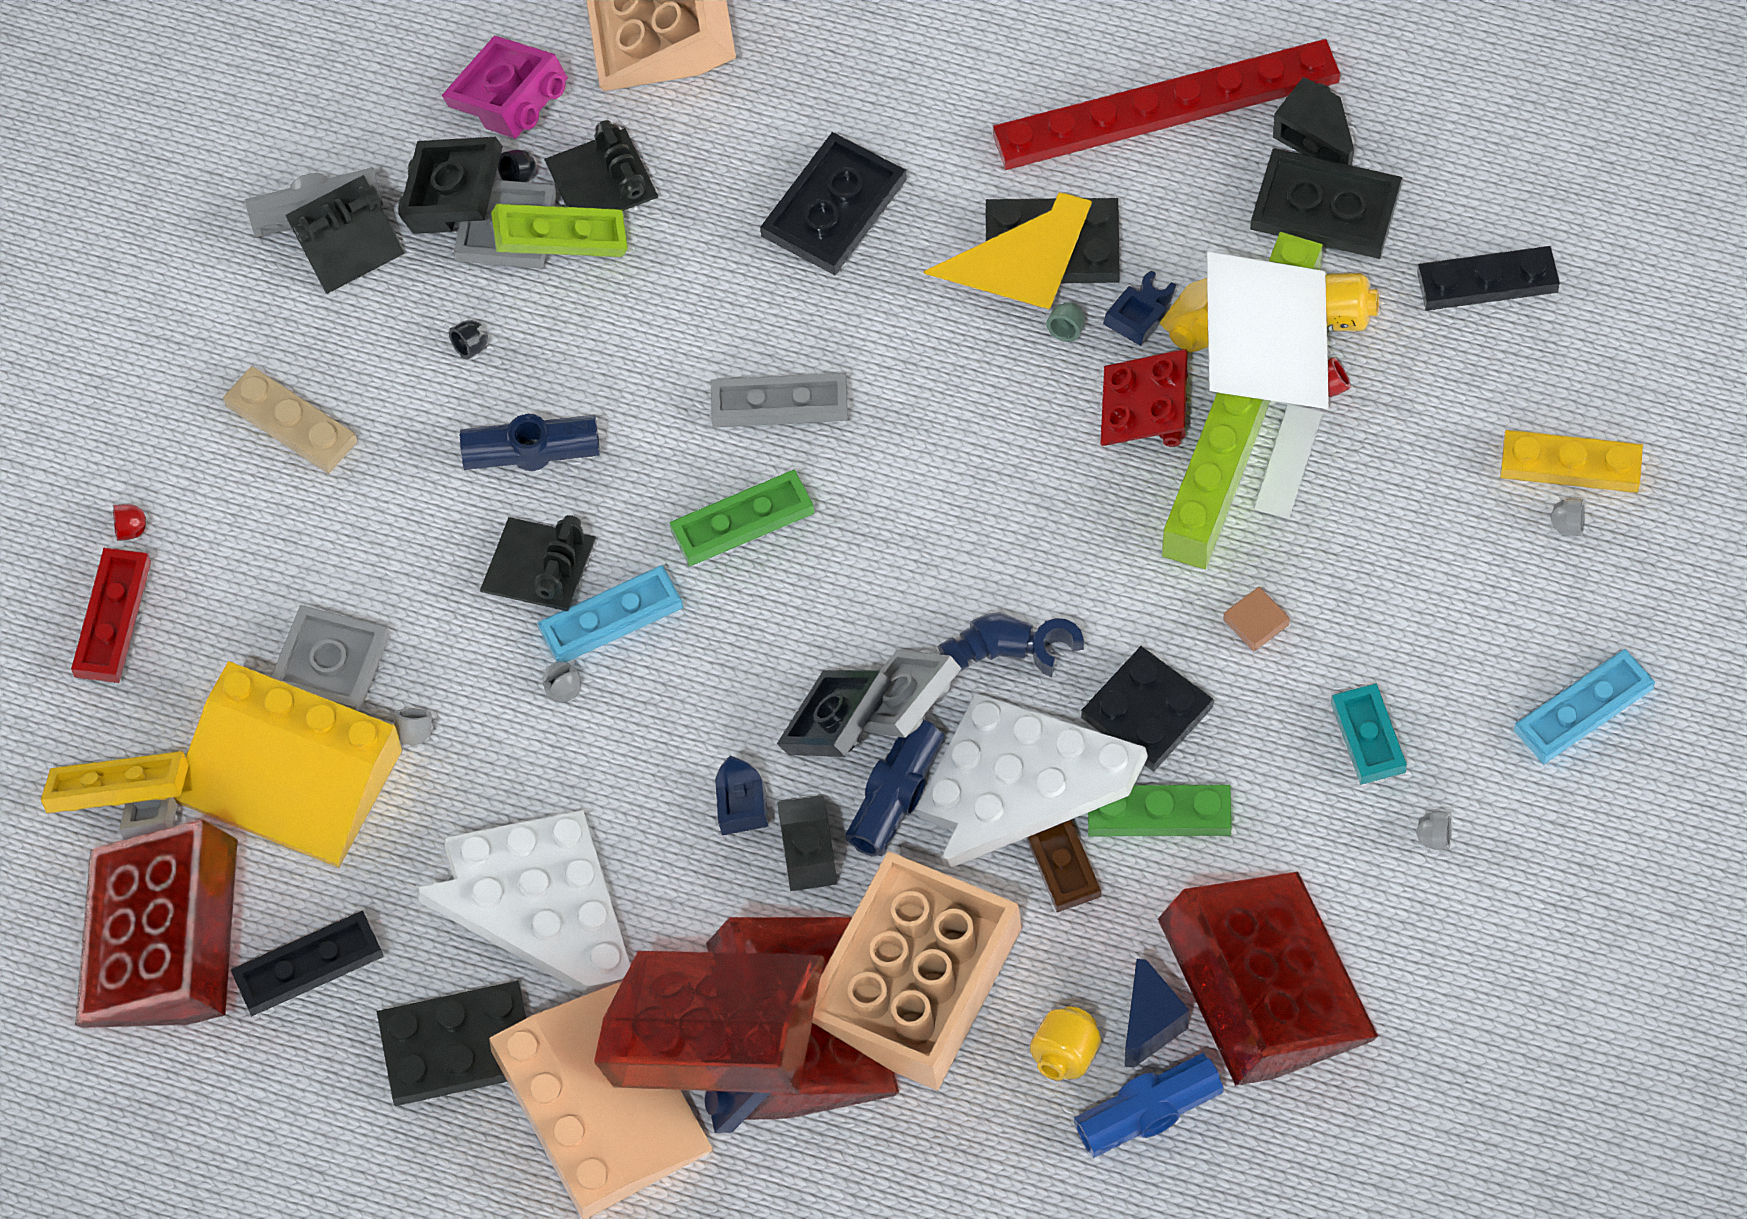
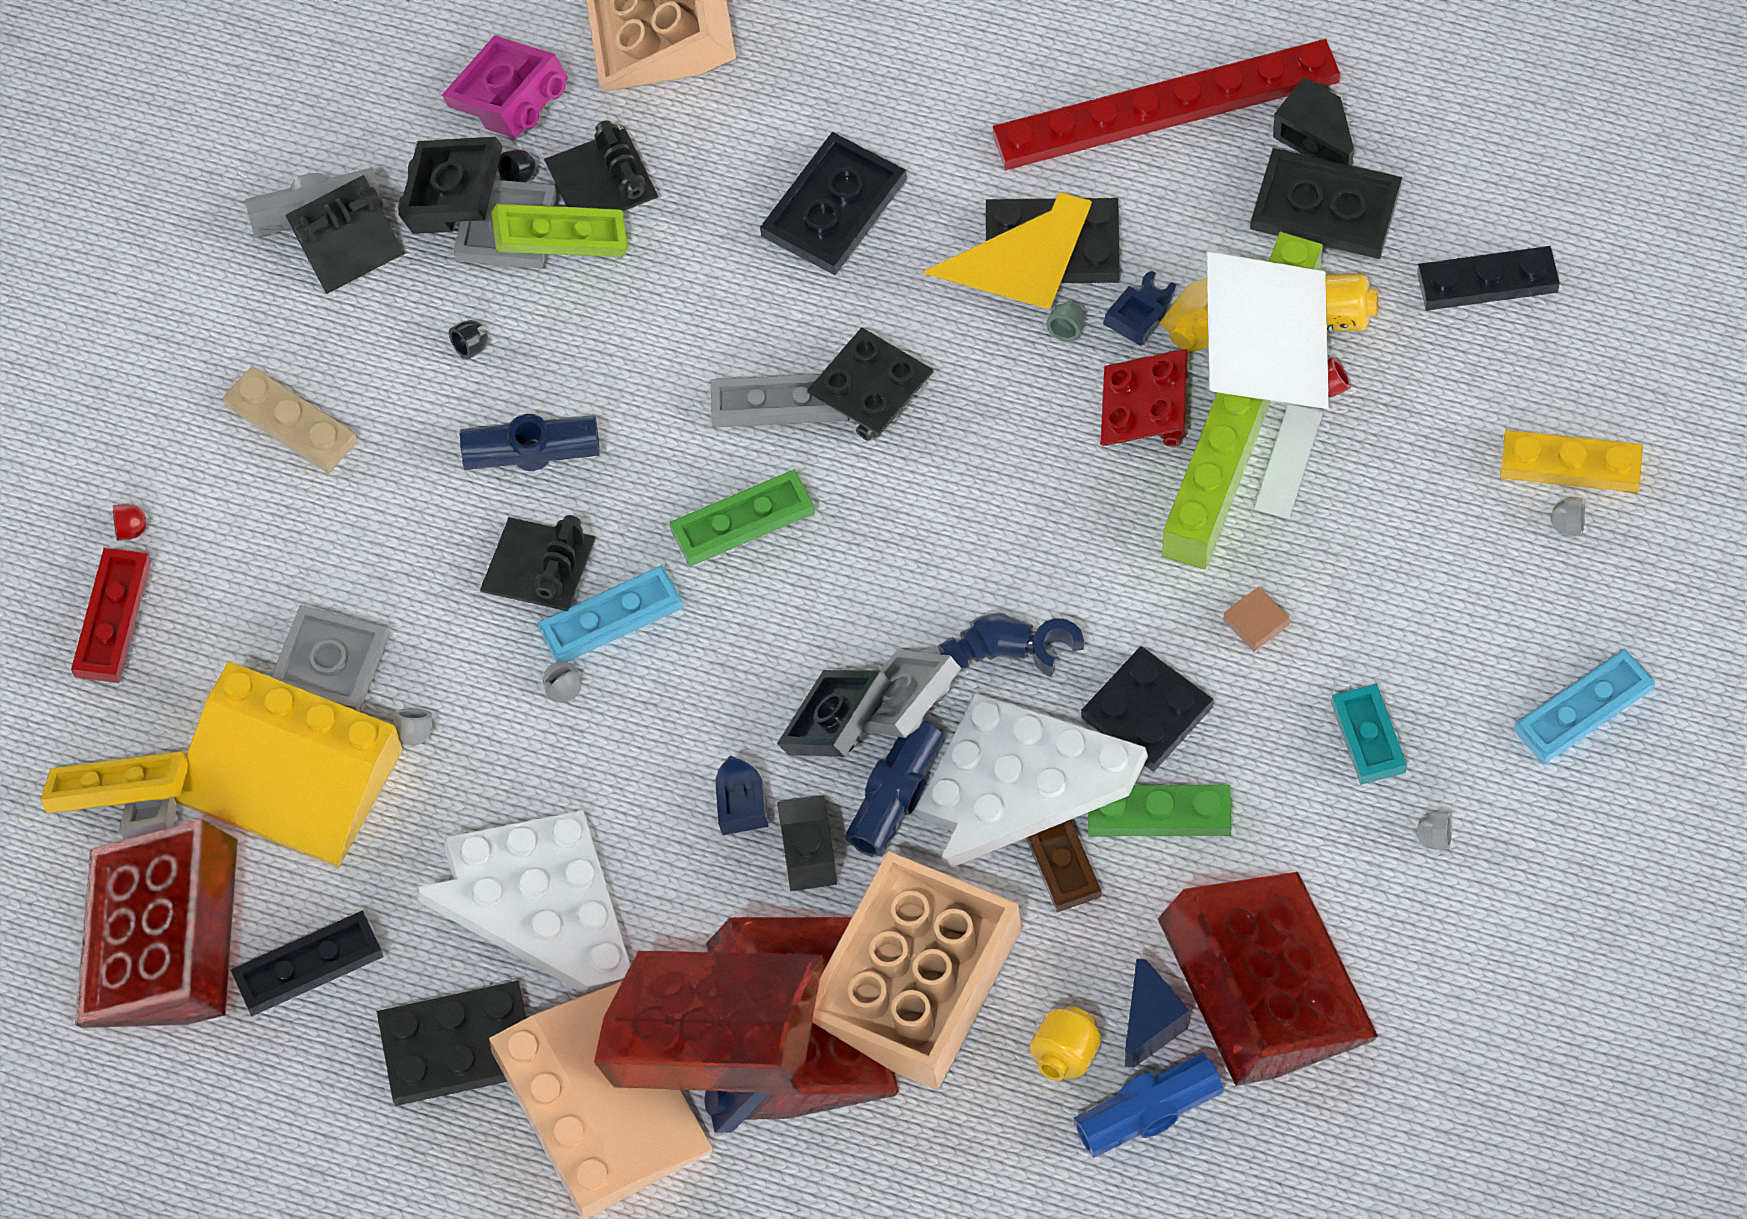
none -> pearl dark grey hinge [807,327,934,441]

